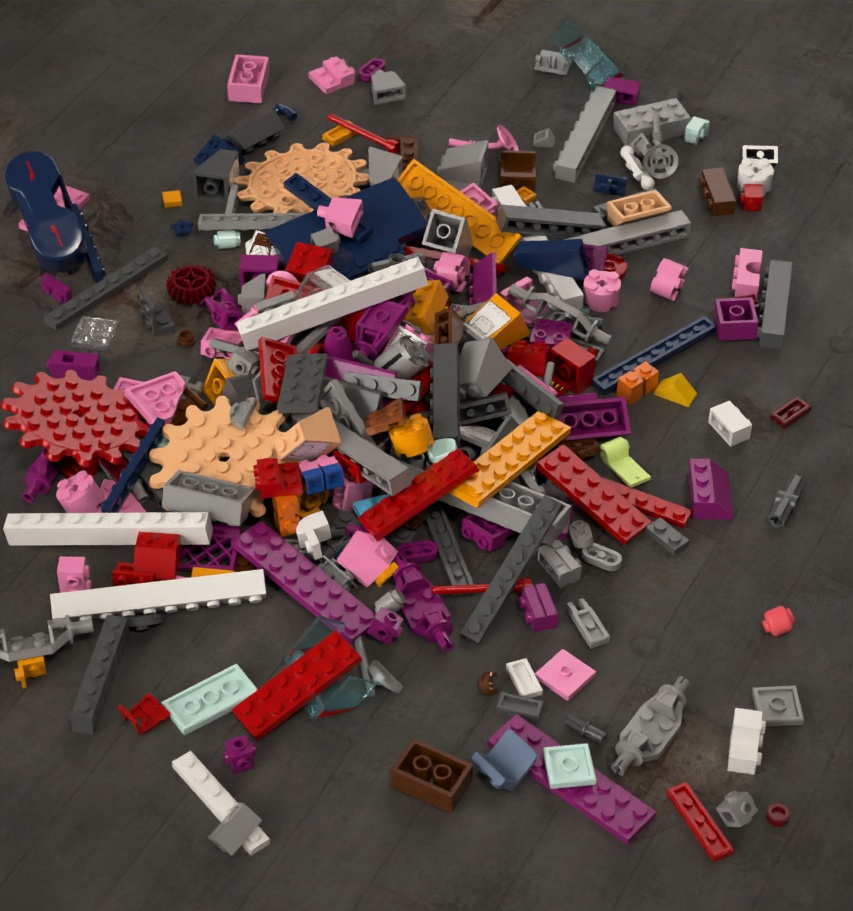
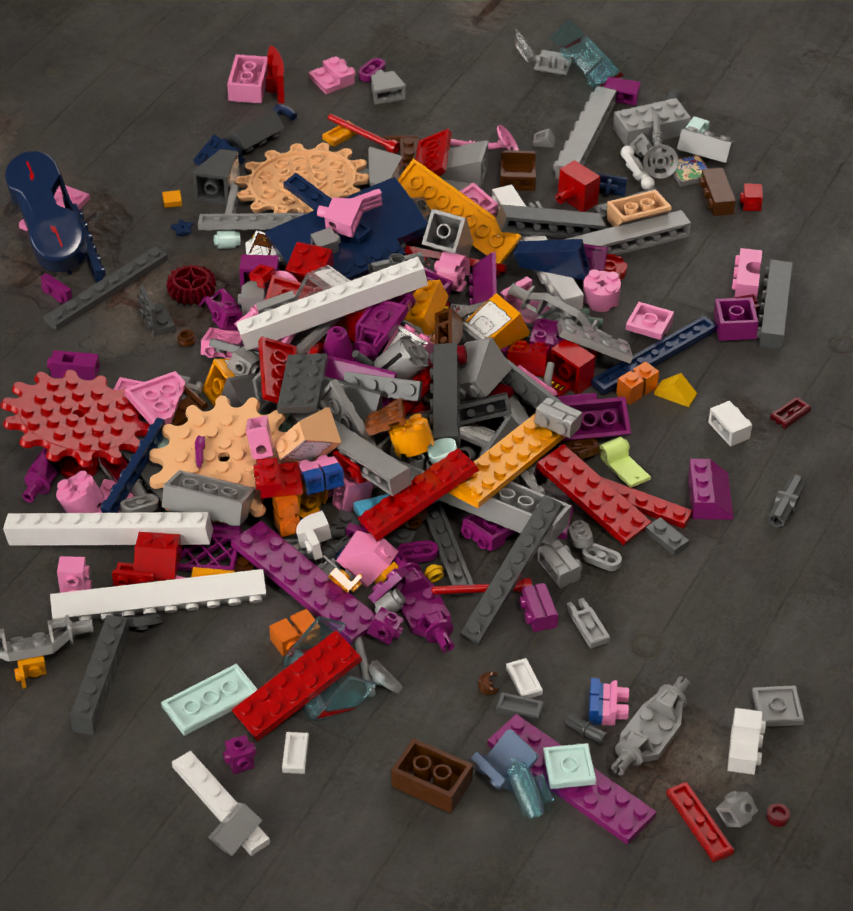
clear plate [71,316,119,352] -> none
red piece [118,693,170,735] -> none
light grey plate [229,398,257,430] -> none
light orange tile [516,186,537,205] -> none
bright pink plate [535,649,596,701] -> none
bright pink brick [650,258,689,301] -> none
white brick [736,158,774,196] -> none
brick [739,145,778,169] -> none
coral head [762,606,795,637] -> none
none -> light grey plate [120,494,159,513]
none -> magenta piece [195,435,205,468]
none -> bright pink torso [246,415,274,459]
none -> red tile [248,264,276,289]
none -> red slope [266,46,285,103]
none -> orange piece [269,609,320,656]
none -> white tile [282,732,309,774]
none -> bracket [328,568,363,593]
none -> bright pink tile [351,189,382,212]
none -> magenta plate [369,566,410,603]
none -> red plate [415,128,452,176]
none -> yellow plate [424,564,444,583]
none -> dark red tile [457,345,467,365]
none -> clear light blue piece [508,758,554,820]
none -> clear slope [514,30,536,62]
none -> light grey brick [534,397,583,438]
none -> red brick [555,160,600,212]
none -> light grey plate [557,318,633,364]
none -> bright pink hips [589,678,629,725]
none -> bright pink plate [625,302,674,340]
none -> tile [667,155,709,187]
none -> light grey brick [677,126,735,163]

